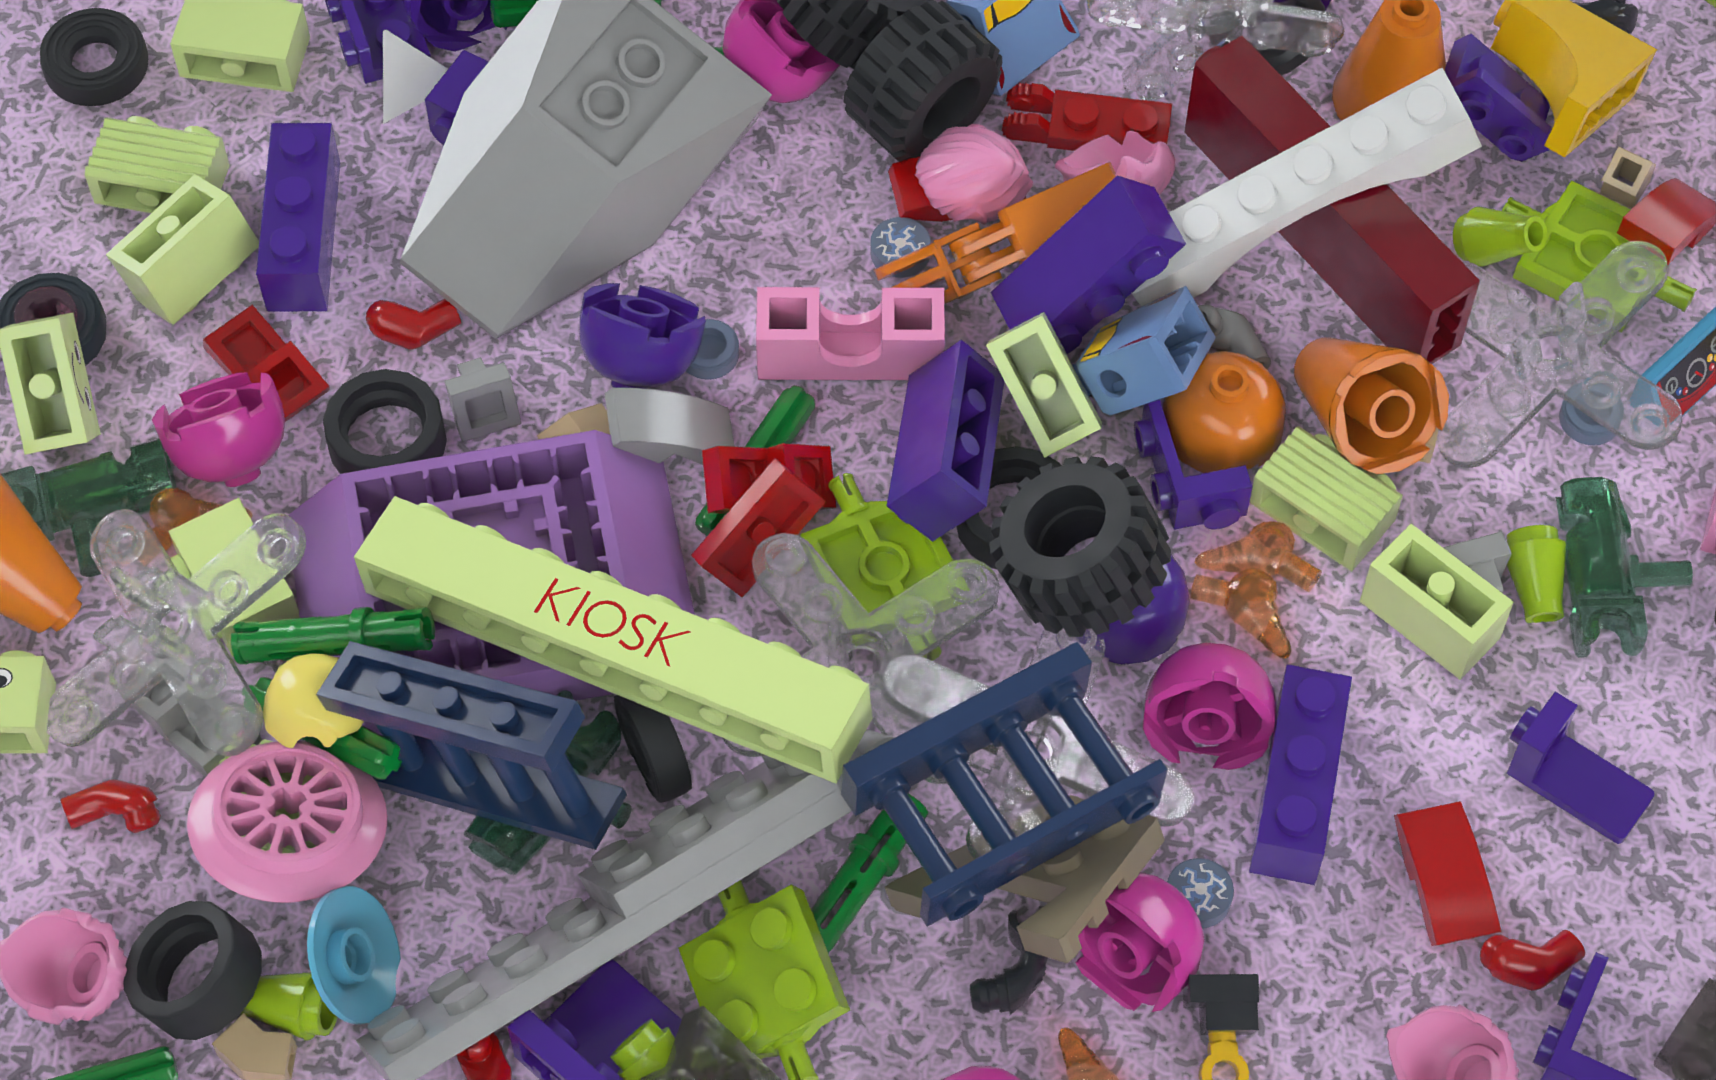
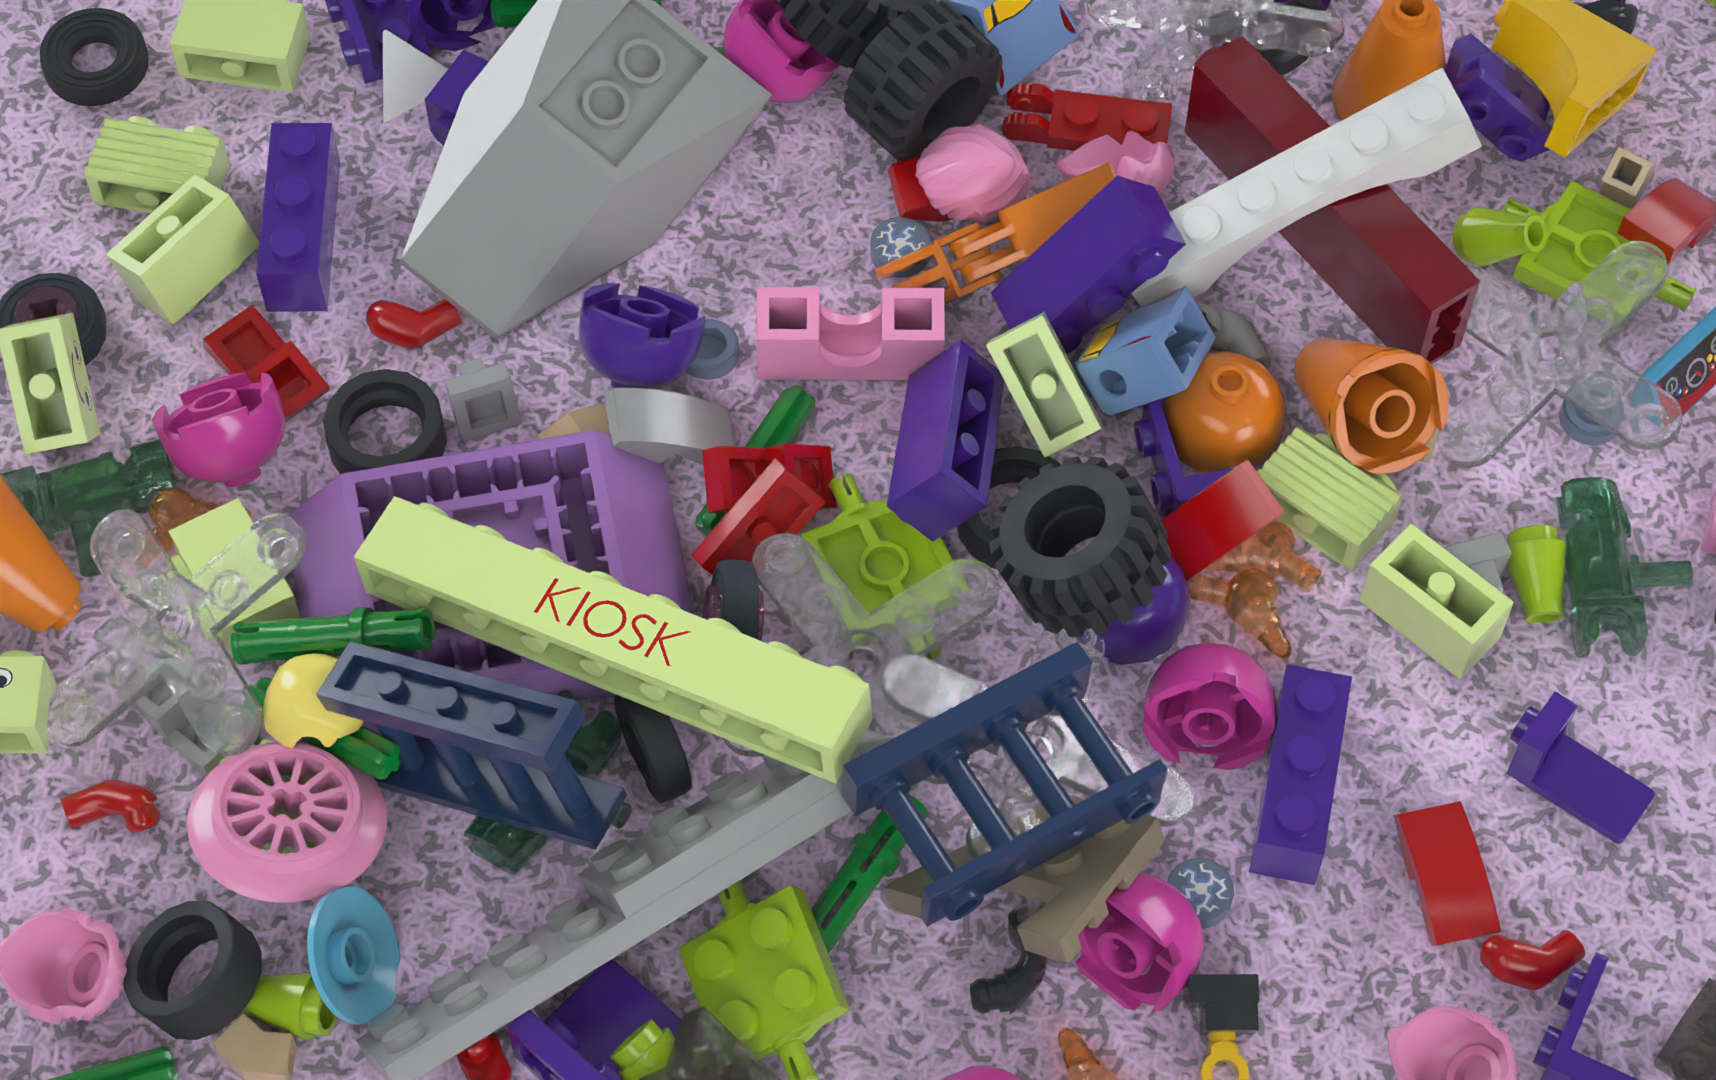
none -> black wheel [702,560,764,641]
none -> red slope [1161,459,1285,581]

